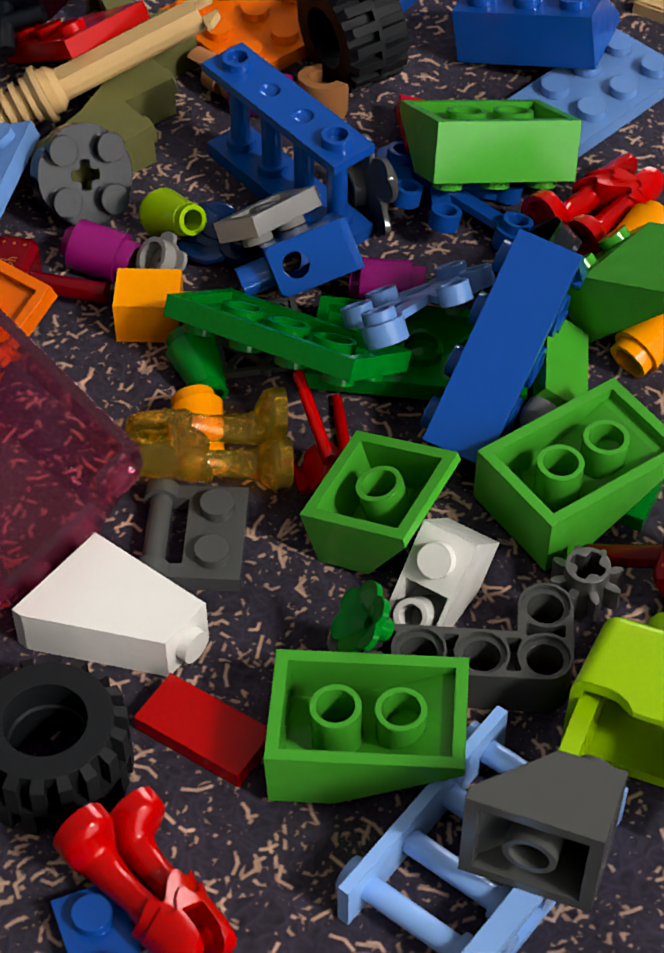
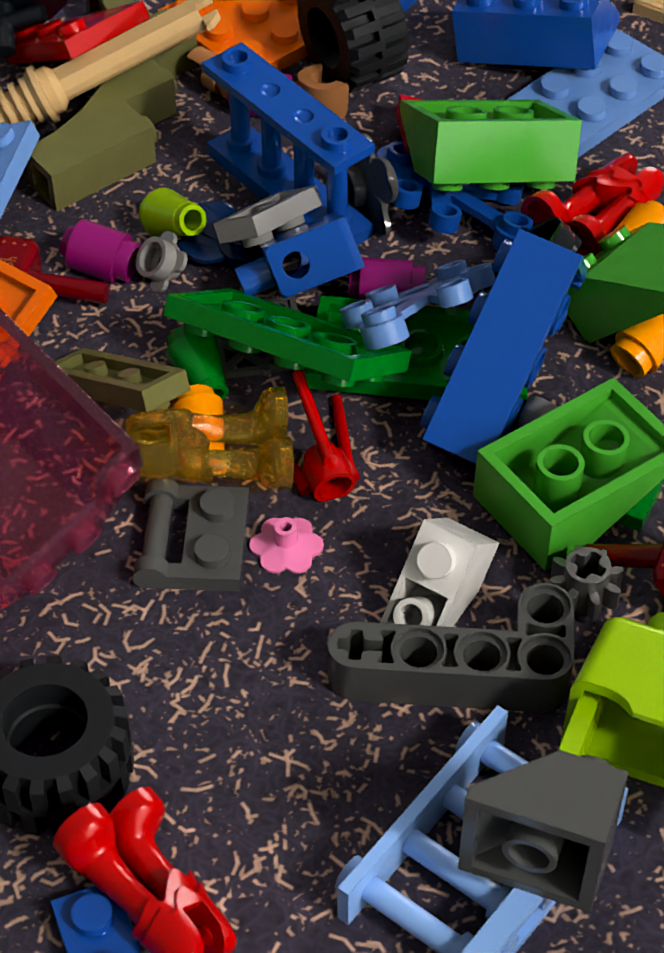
white slope [11,532,209,677] -> none
black plate [30,123,133,226] -> none
light orange brick [112,268,192,343] -> none
red tile [133,673,267,788] -> none
bright green slope [264,649,469,804] -> none
bright green slope [299,430,461,574] -> none
green plant [330,580,394,653] -> none
bright green tile [533,319,589,407] -> none
none -> olive plate [41,348,190,415]
none -> bright pink plant [249,517,324,574]

